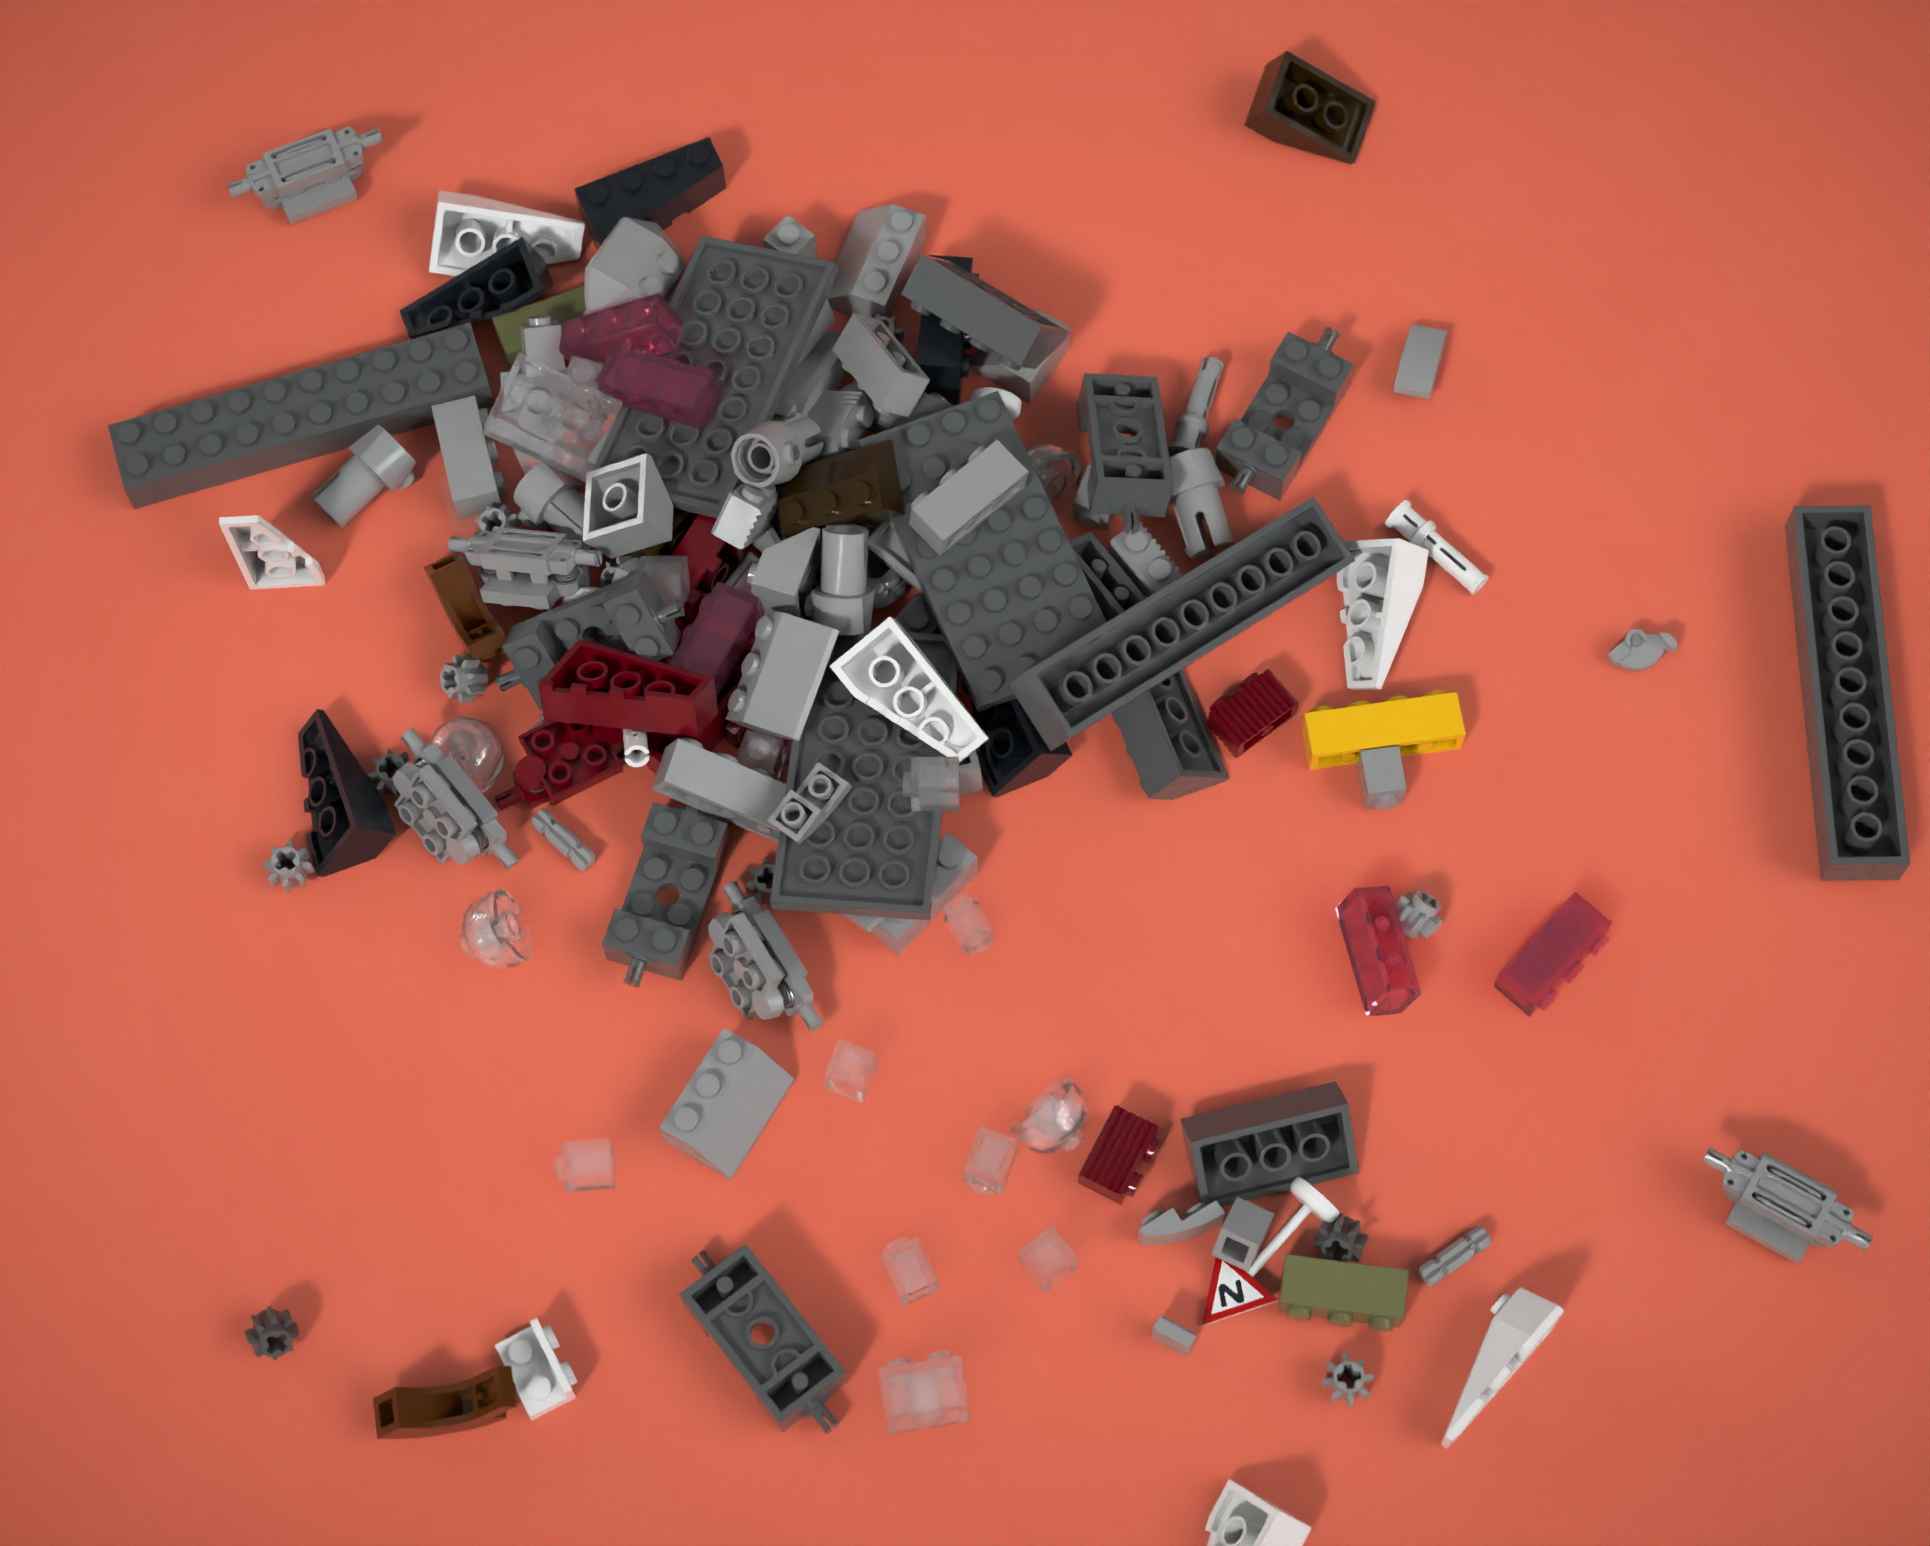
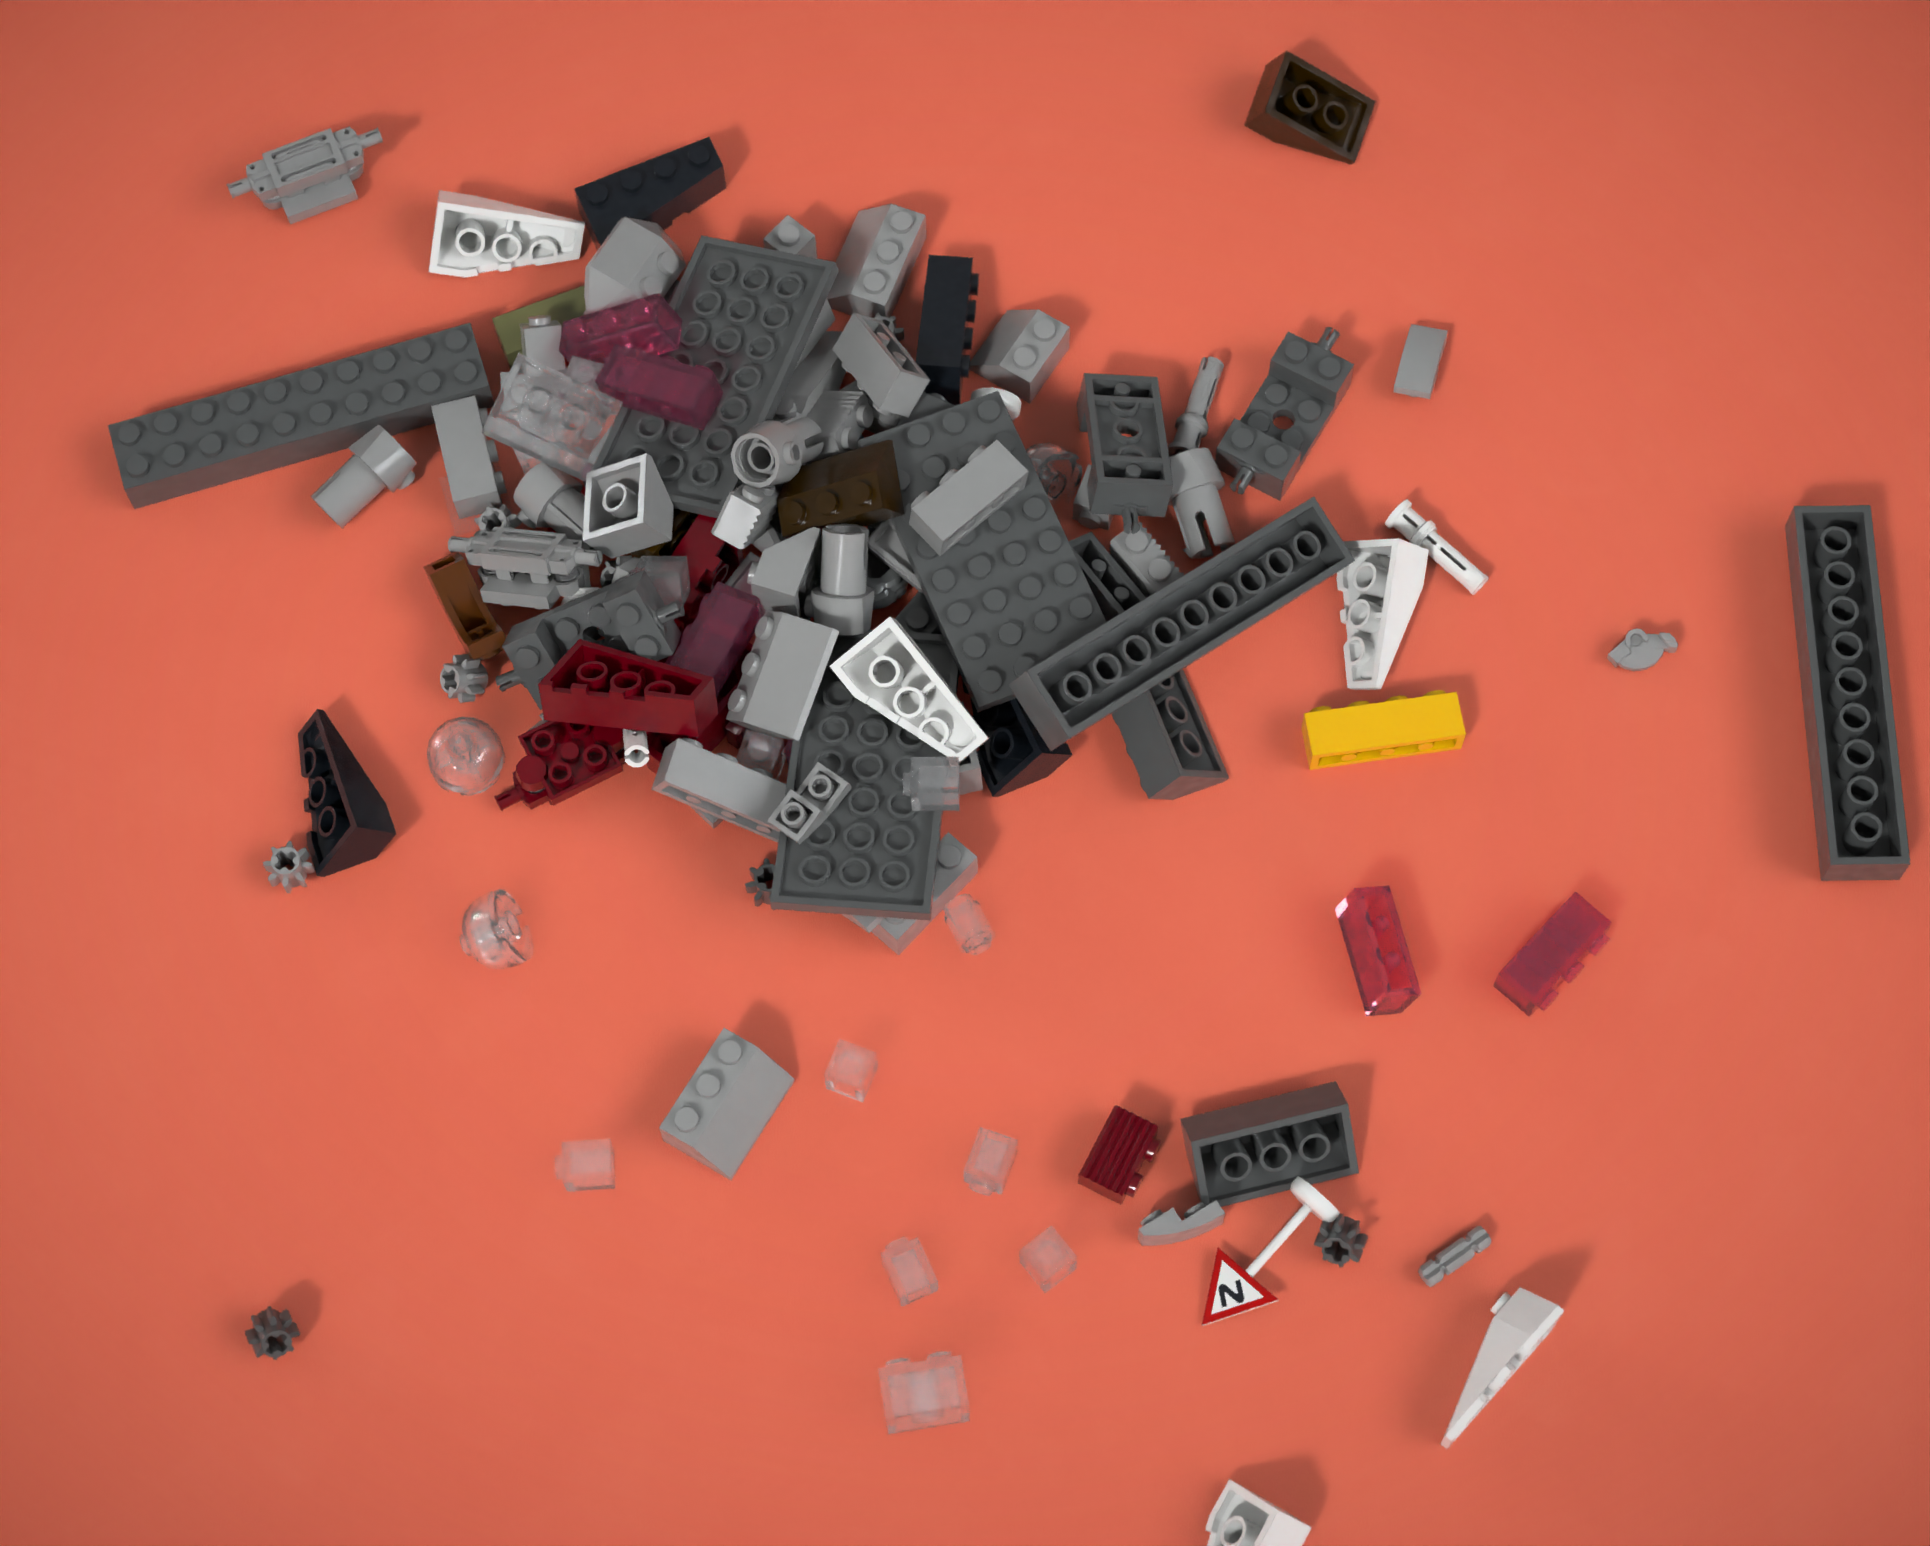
white wedge [219,515,325,590] -> none
dark grey gear [368,749,410,800] -> none
reddish brown arch [373,1365,516,1439] -> none
light grey piece [392,728,520,870] -> none
black wedge [400,236,554,339] -> none
white bracket [495,1317,578,1421] -> none
light grey axle [531,809,596,871] -> none
dark grey brick [602,802,731,987] -> none
dark grey brick [679,1244,848,1434] -> none
light grey piece [708,881,824,1032] -> none
dark grey slope [901,254,1070,371] -> none
clear cylinder [1008,1075,1089,1154] -> none
light grey tile [1151,1316,1196,1357] -> none
dark red brick [1208,669,1299,758] -> none
light grey brick [1211,1197,1274,1272] -> none
olive brick [1278,1254,1409,1332] -> none
light grey gear [1321,1353,1374,1408] -> none
light grey brick [1357,746,1407,810] -> none
light grey gear [1392,890,1443,939] -> none
light grey piece [1702,1147,1874,1264] -> none

